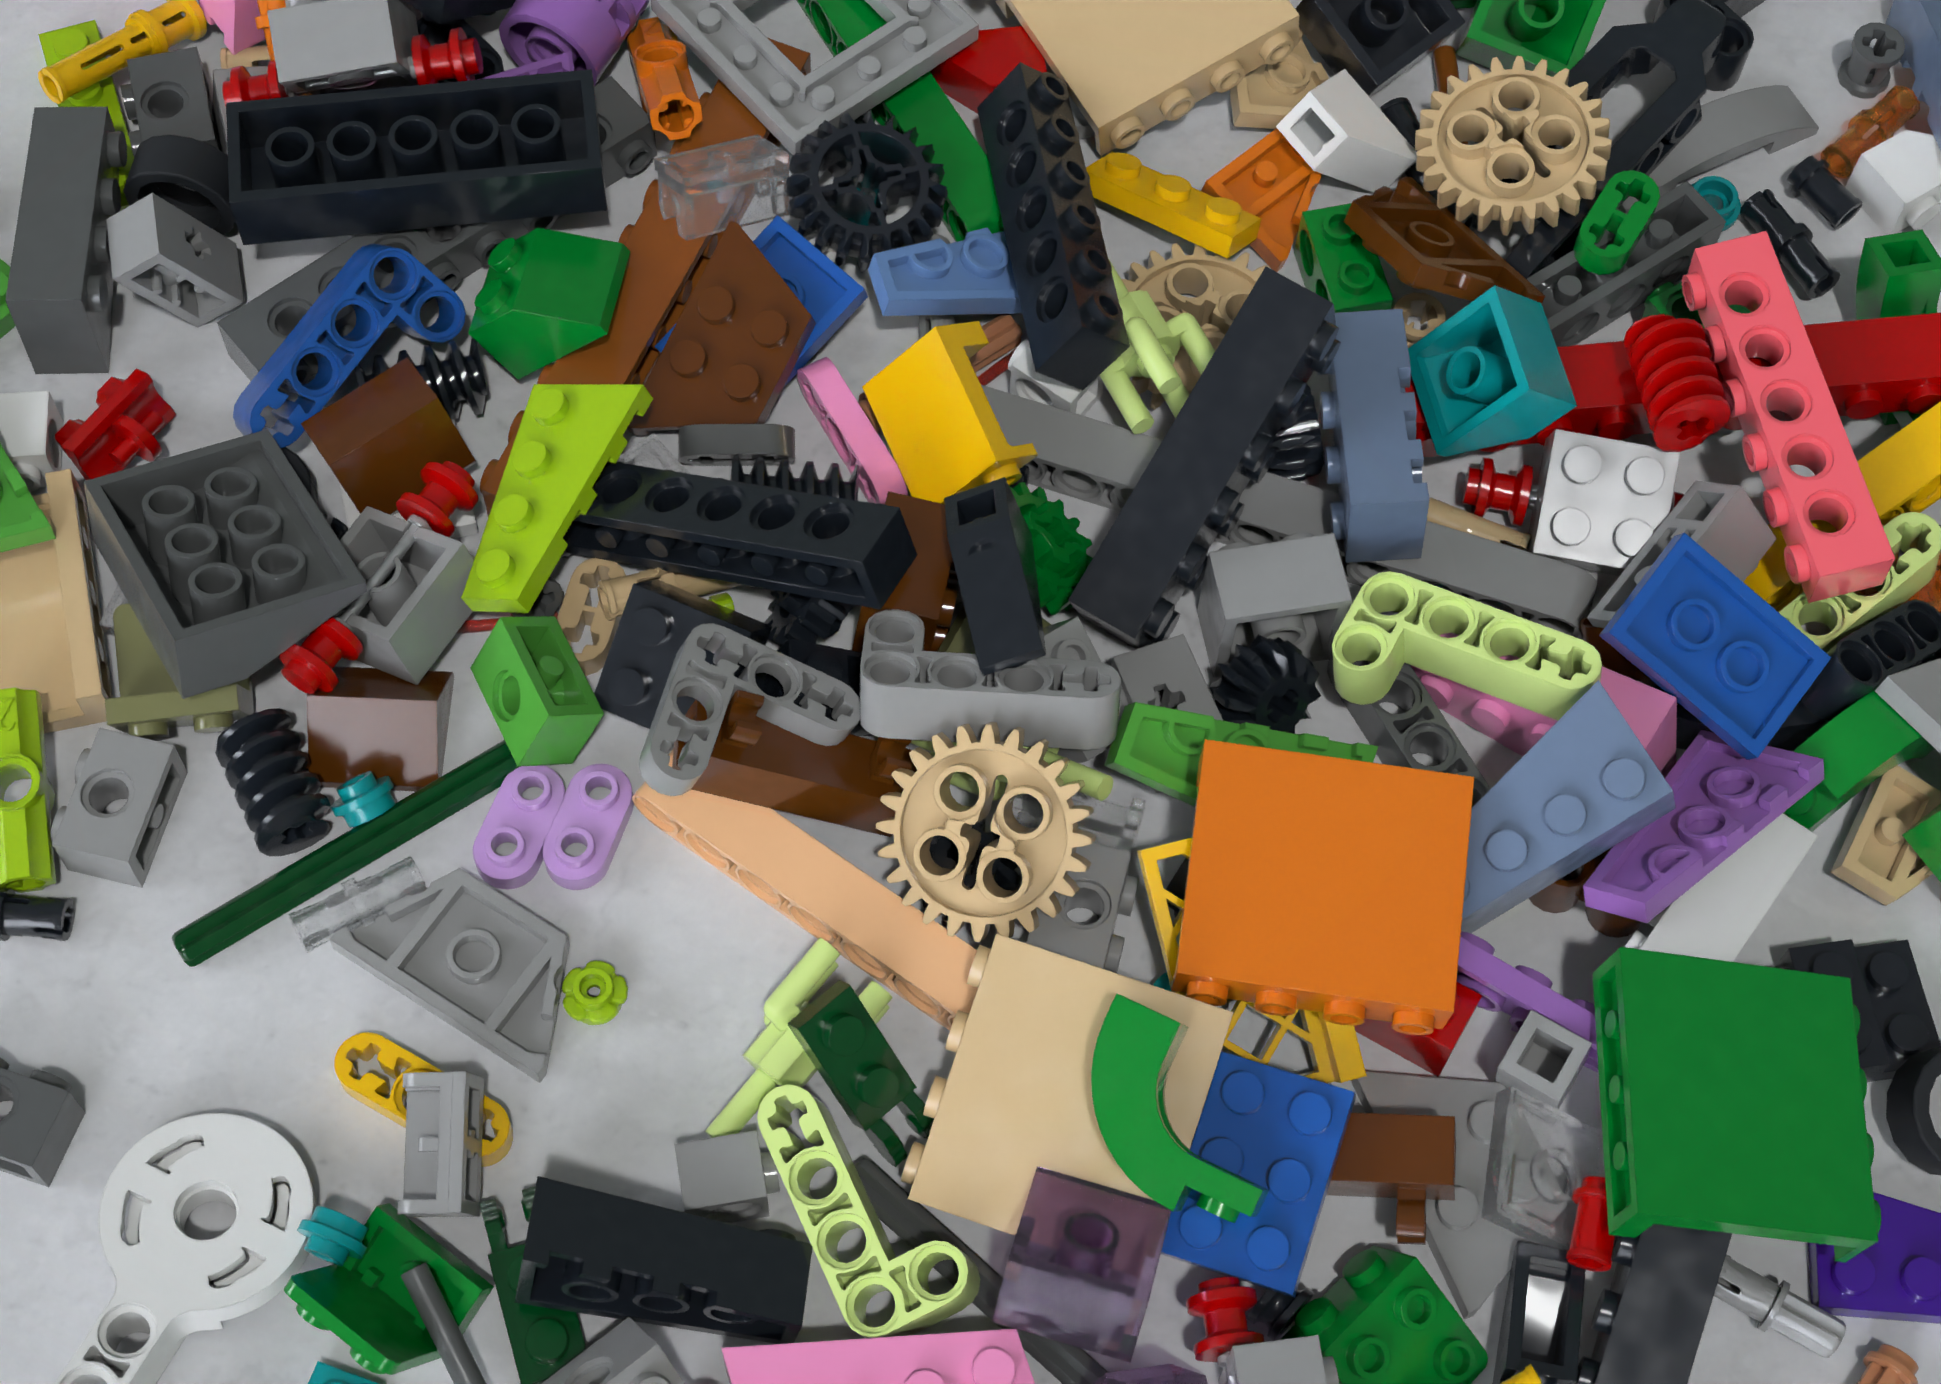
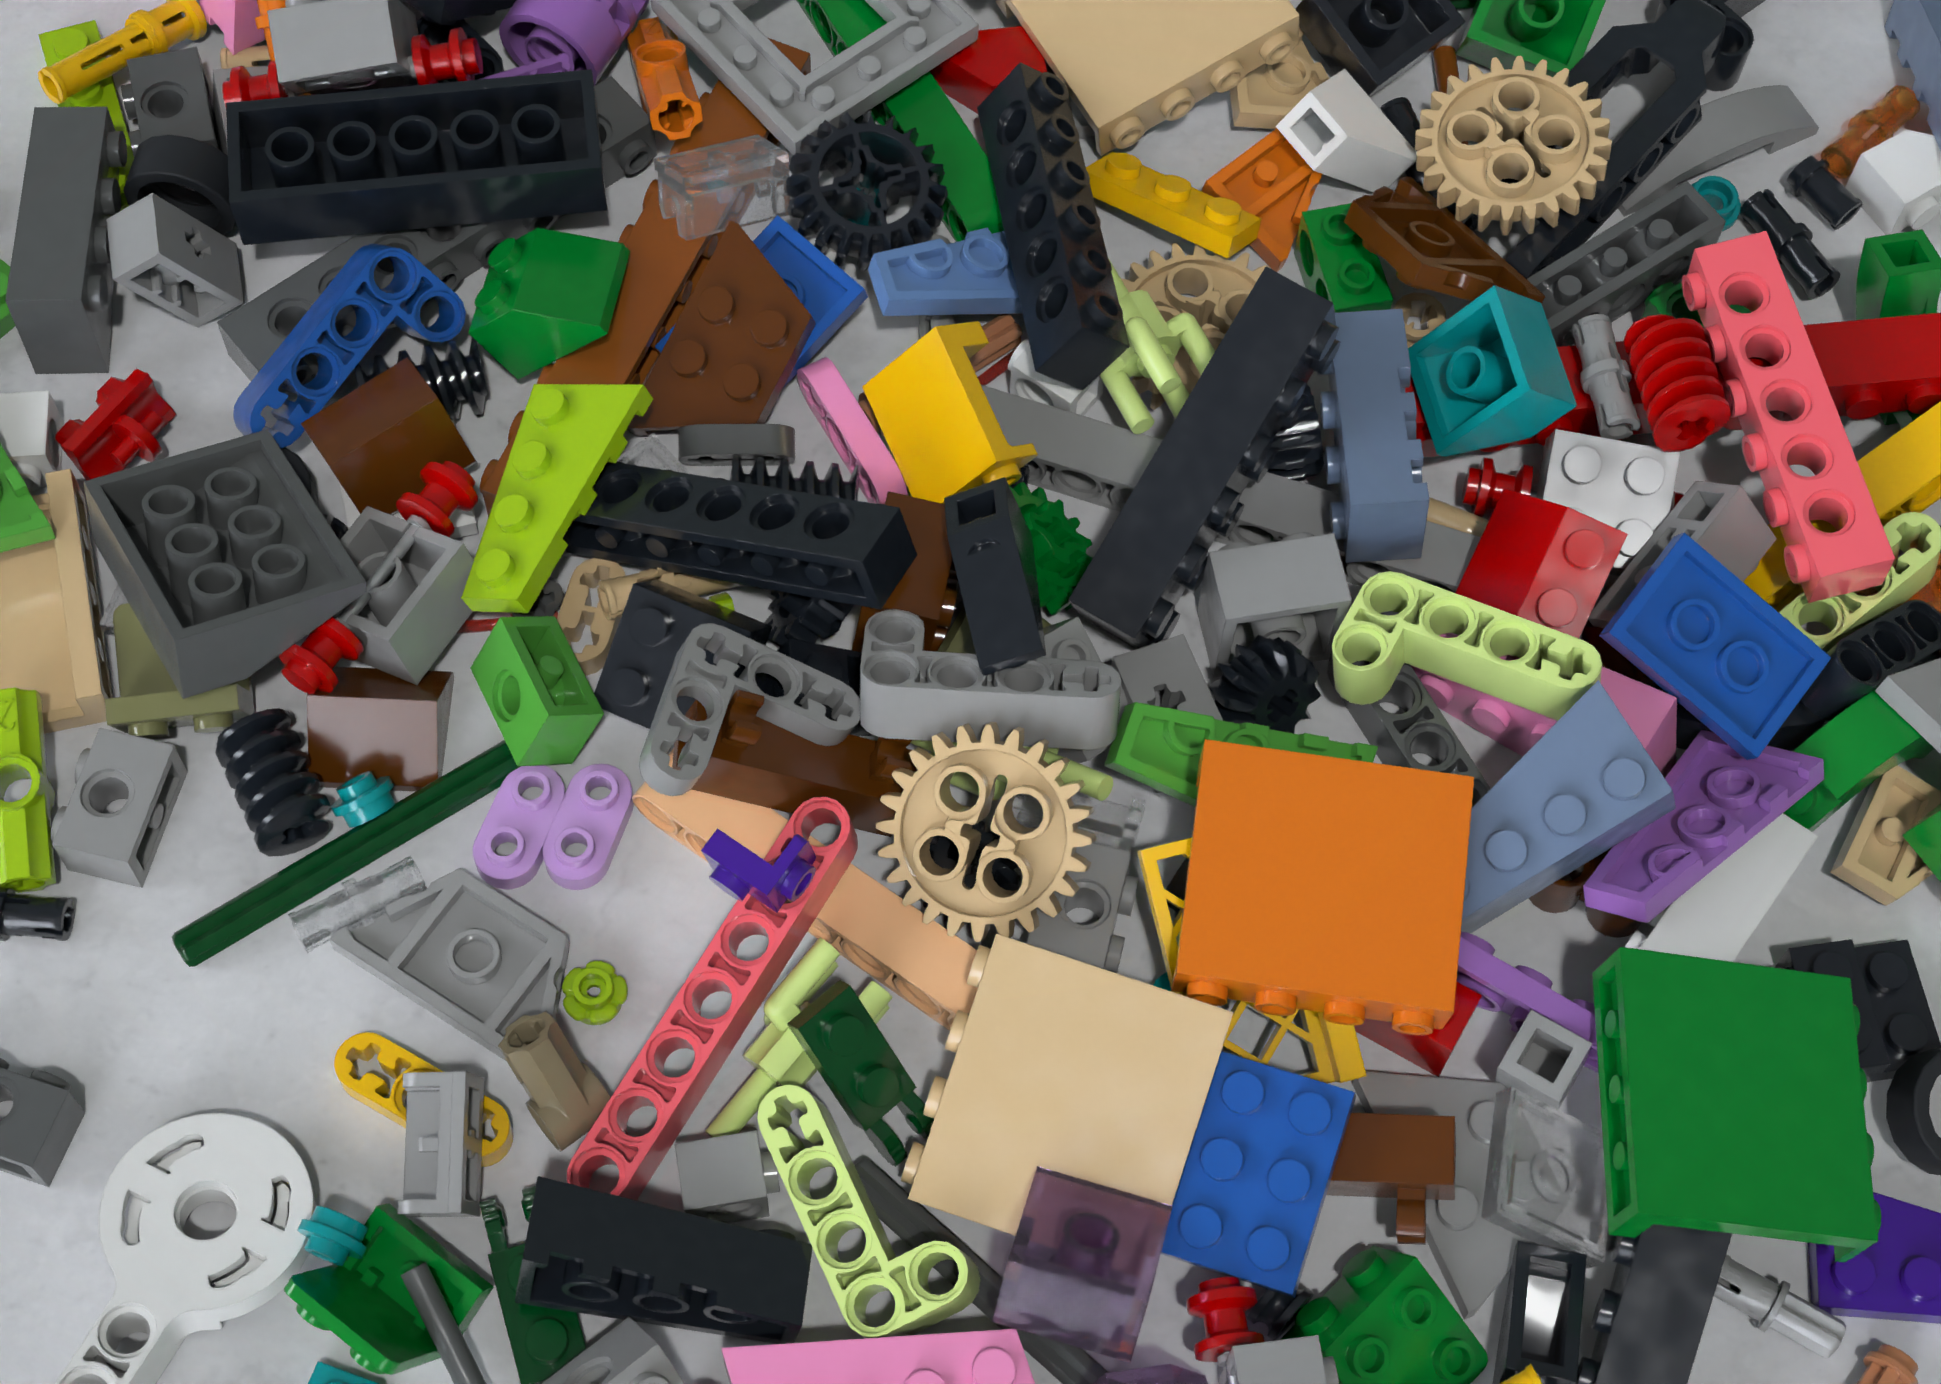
green arch [1091,993,1269,1223] -> none
red pin [1566,1176,1615,1272] -> none
green beam [1573,170,1660,275] -> none
dark grey bush [1838,23,1905,99] -> none
none -> dark tan piece [498,1011,611,1152]
none -> coral beam [567,797,858,1200]
none -> dark purple bracket [701,828,816,913]
none -> red slope [1455,488,1628,638]
none -> light grey pin [1571,314,1641,440]

